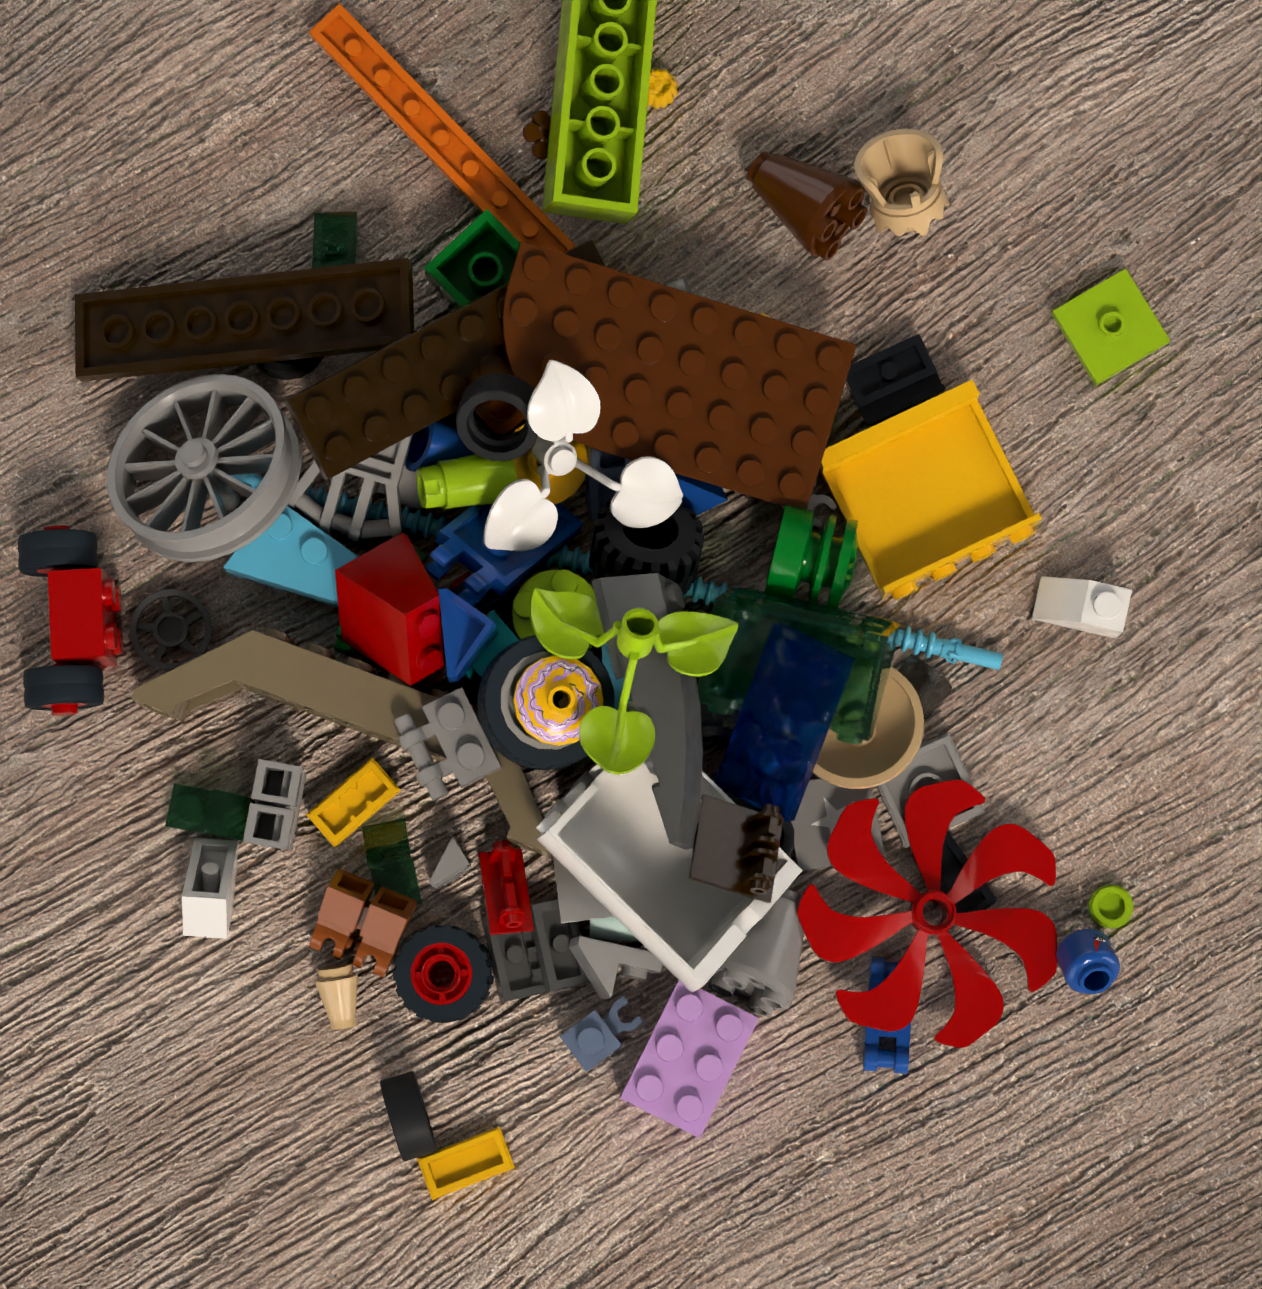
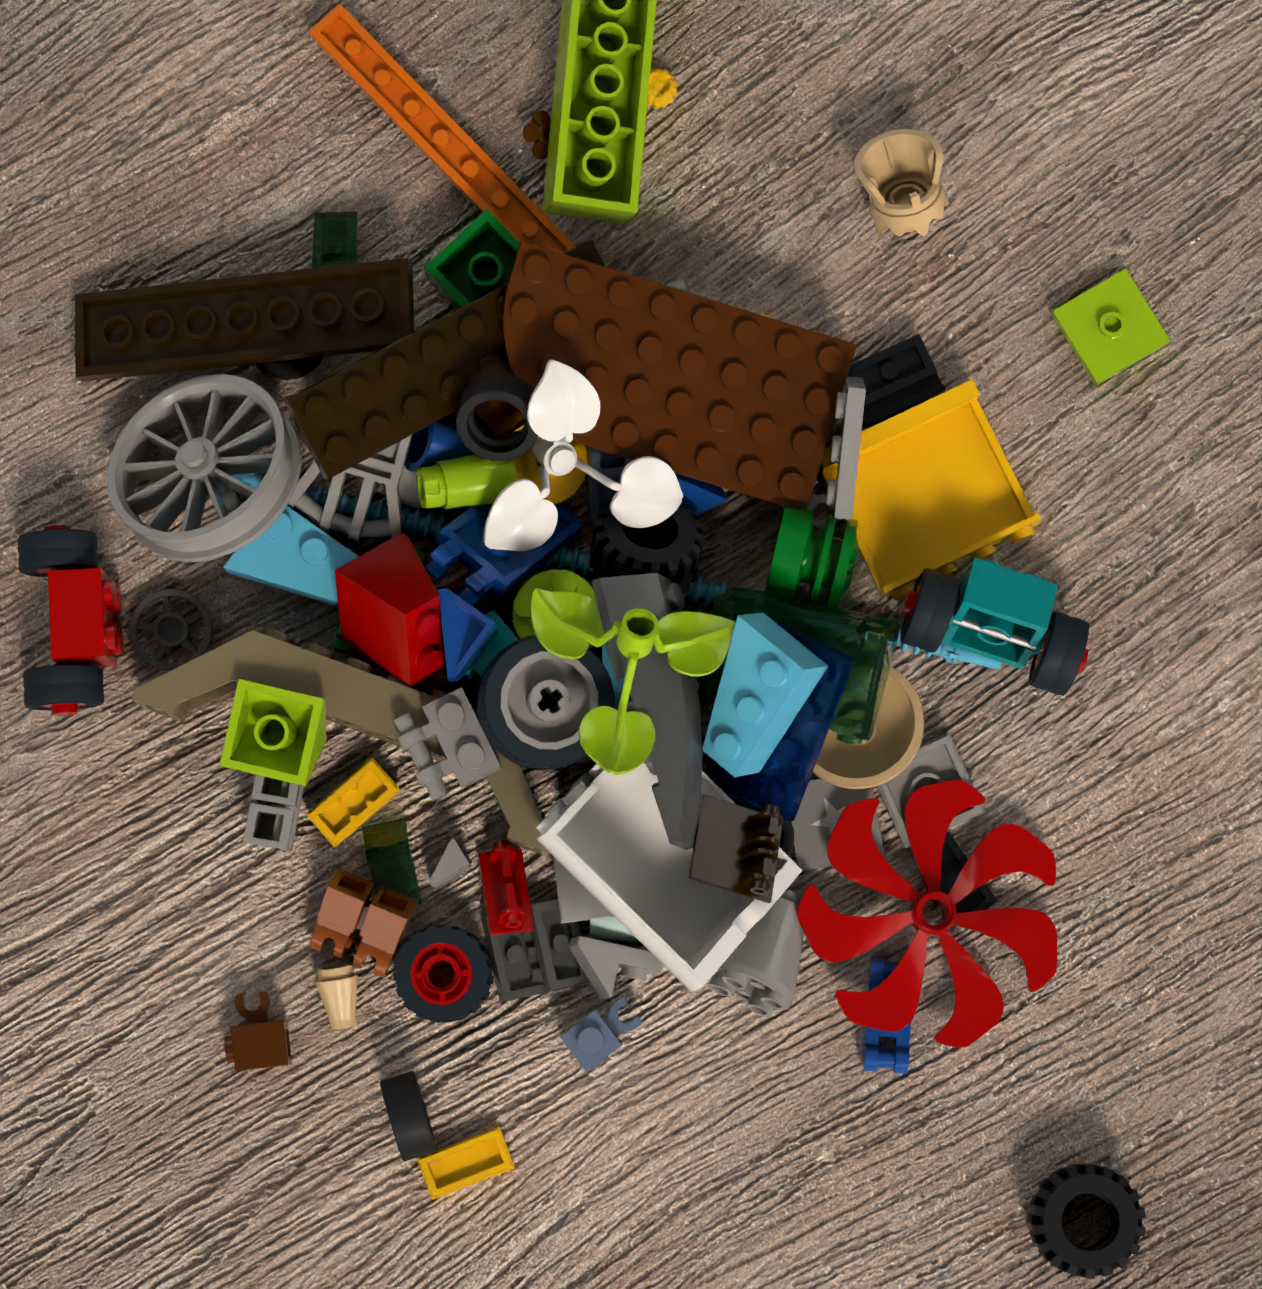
clear green slope [165,783,255,842] -> none
white slope [182,838,239,939] -> none
dish [513,656,604,746] -> none
lavender brick [620,980,759,1139] -> none
reddish brown cone [747,151,868,261] -> none
clear smoke slope [898,654,952,720] -> none
white slope [1031,576,1132,639] -> none
blue head [1056,929,1120,994] -> none
lime tile [1088,884,1134,929] -> none
none -> lime slope [219,679,326,786]
none -> reddish brown brick [224,991,292,1071]
none -> medium azure wedge [702,612,828,778]
none -> light grey wing [826,376,866,520]
none -> brick [900,557,1089,696]
none -> black tyre [1028,1163,1146,1278]

